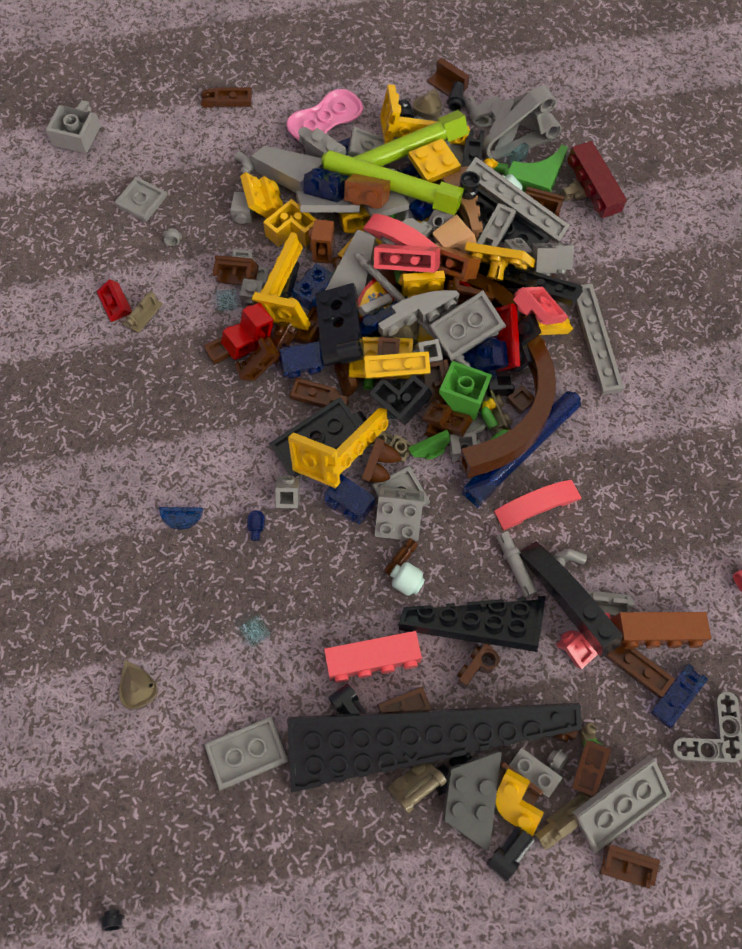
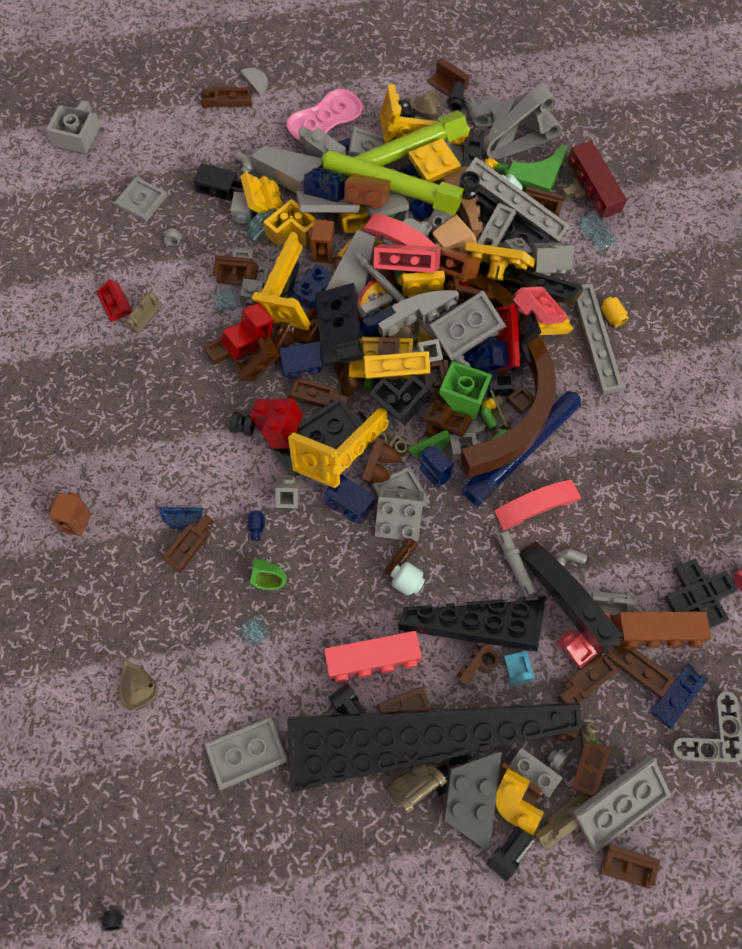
clear light blue tile [509,142,529,165] -> none
none -> dark orange brick [48,492,91,537]
none -> reddish brown hinge [161,514,214,573]
none -> black brick [193,163,244,201]
none -> black wheel [229,412,255,436]
none -> light grey tile [240,68,268,97]
none -> clear light blue tile [246,209,276,241]
none -> red brick [249,398,303,449]
none -> bright green rock [250,559,287,590]
none -> clear blue brick [419,445,454,489]
none -> medium azure tile [503,651,536,685]
none -> reddish brown hinge [558,656,619,703]
none -> clear light blue tile [577,213,618,251]
none -> yellow brick [600,297,629,328]
none -> black plate [664,559,738,628]

